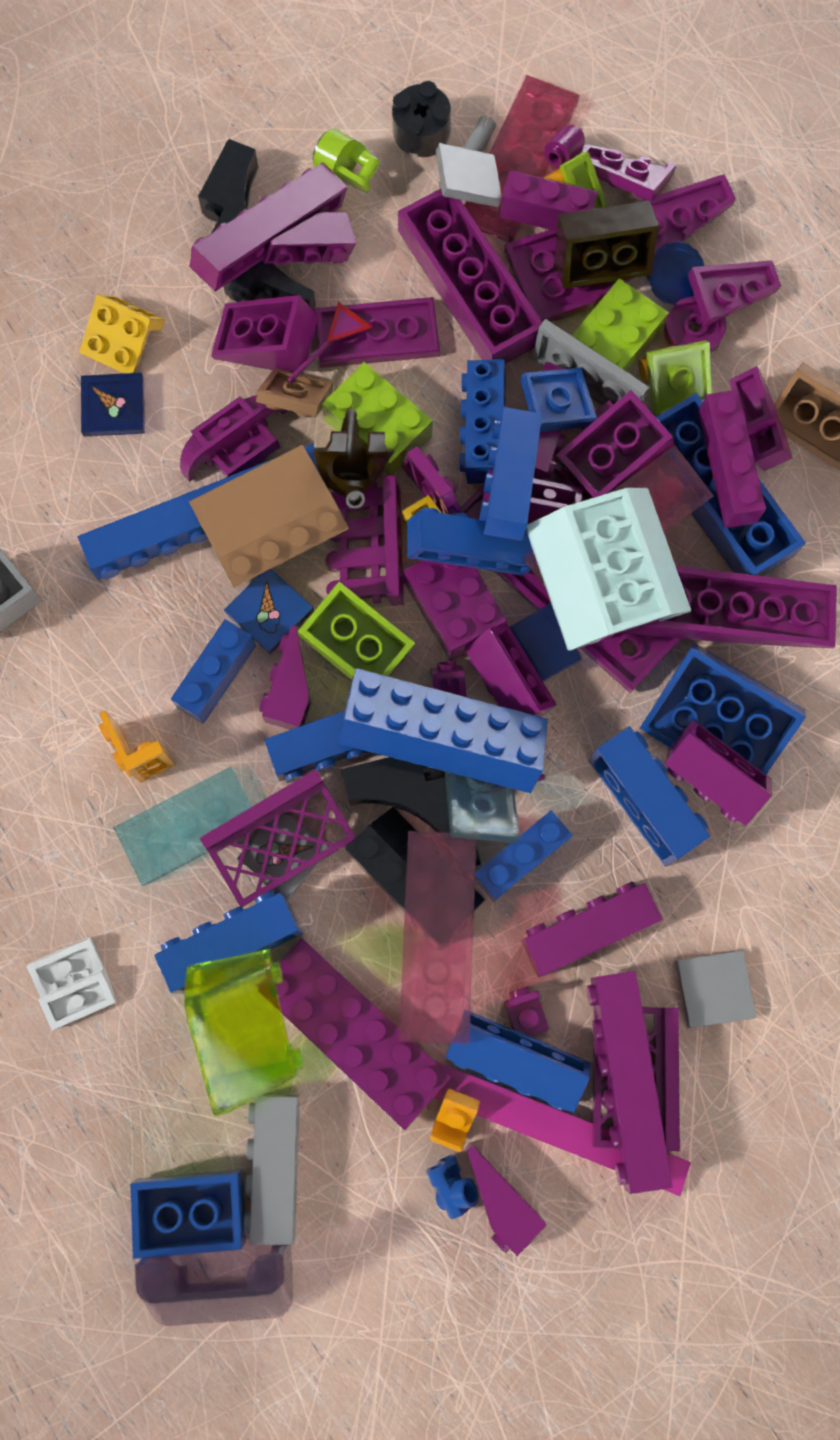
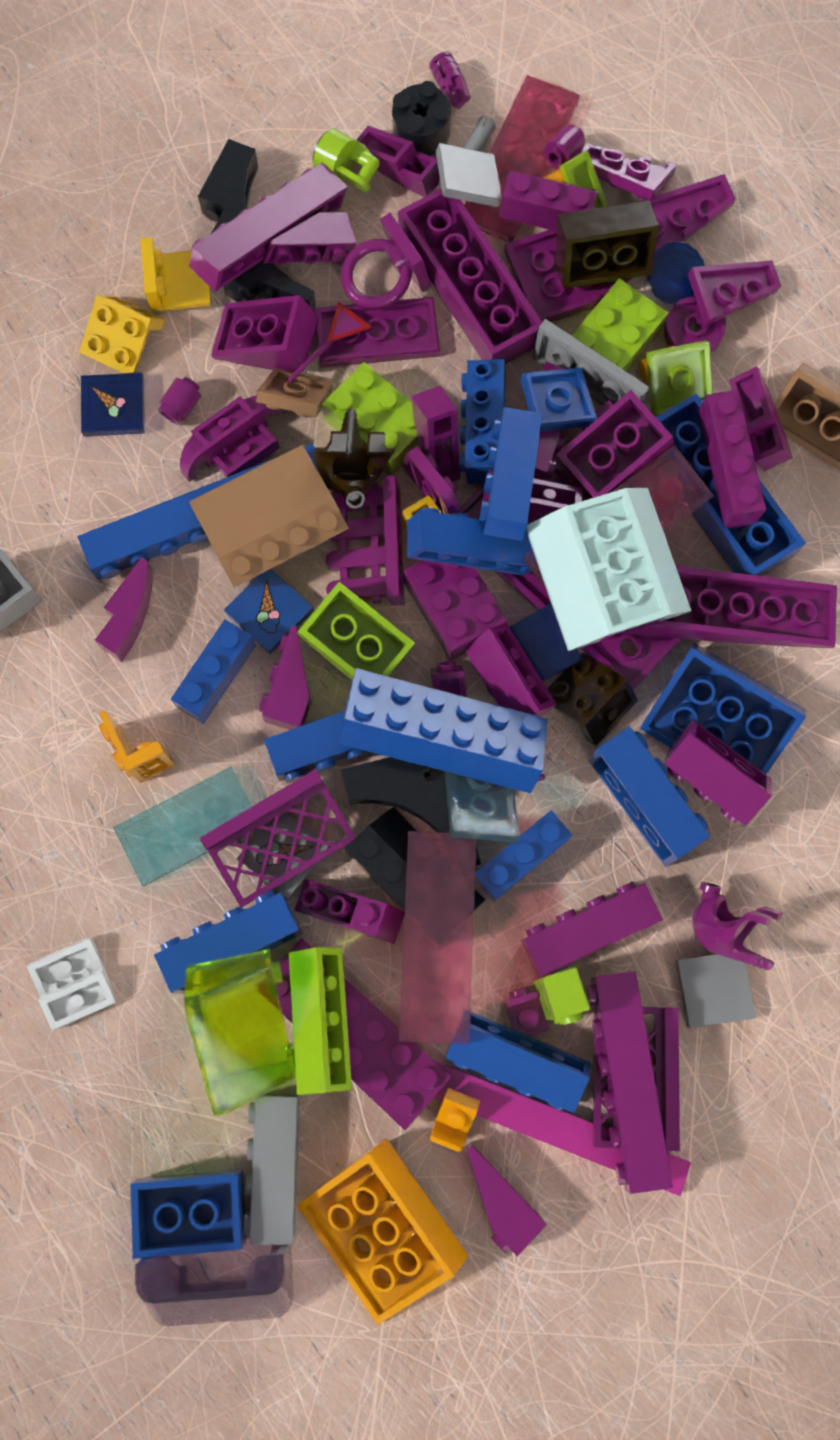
blue plate [426,1154,478,1219] -> none
none -> magenta slope [95,557,153,662]
none -> yellow bracket [140,237,211,312]
none -> magenta brick [158,377,202,425]
none -> lime brick [289,947,352,1095]
none -> magenta slope [295,879,405,945]
none -> light orange slope [296,1138,469,1325]
none -> magenta tile [341,212,432,309]
none -> magenta slope [356,125,440,197]
none -> magenta slope [411,385,461,482]
none -> magenta hinge [429,51,471,109]
none -> lime brick [532,968,590,1025]
none -> dark brown bracket [548,653,638,746]
none -> magenta piece [692,882,783,970]

